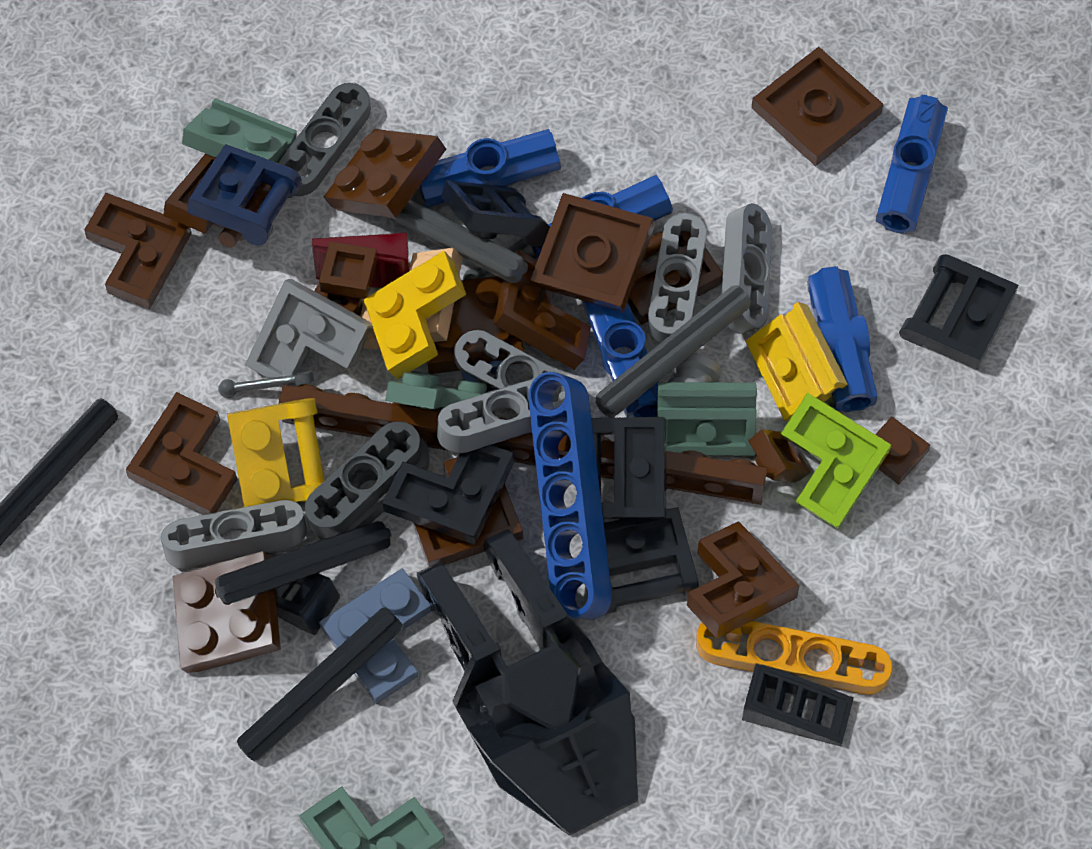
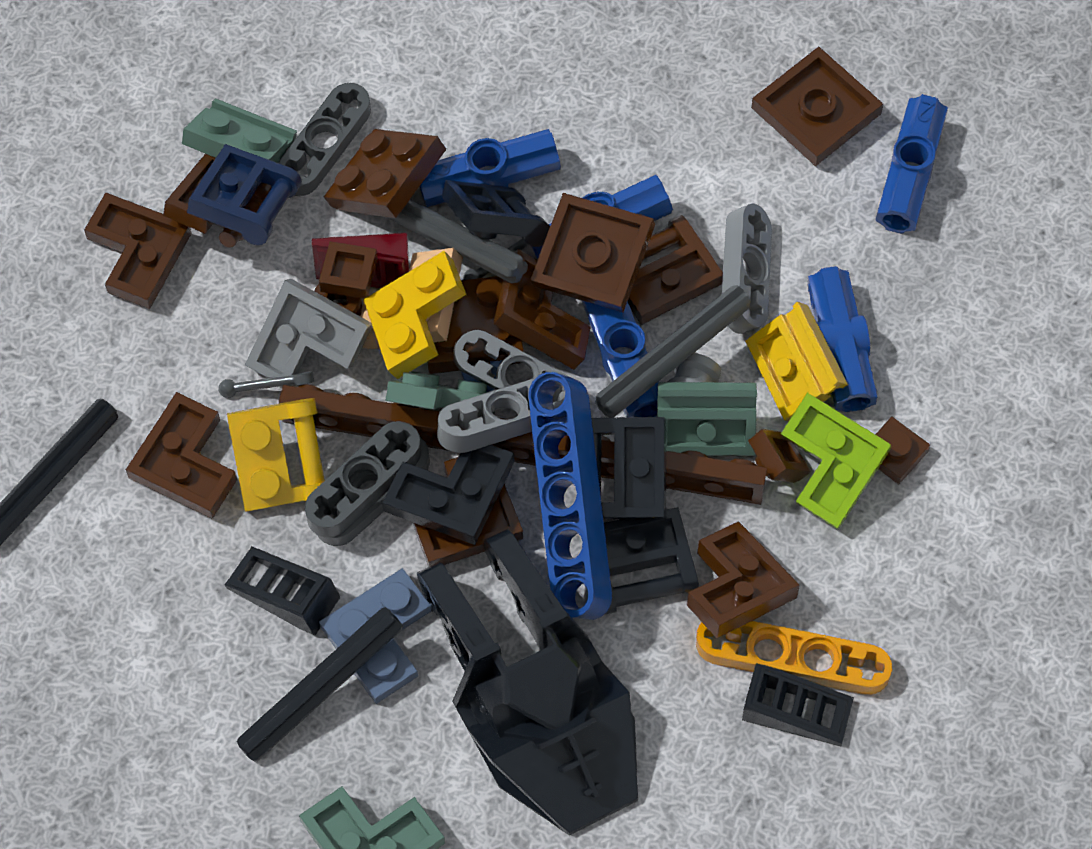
light grey beam [161,500,307,568] -> none
plate [173,551,281,673] -> none
black axle [215,521,392,605] -> none
light grey beam [648,213,707,343] -> none
black plate [899,254,1019,369] -> none

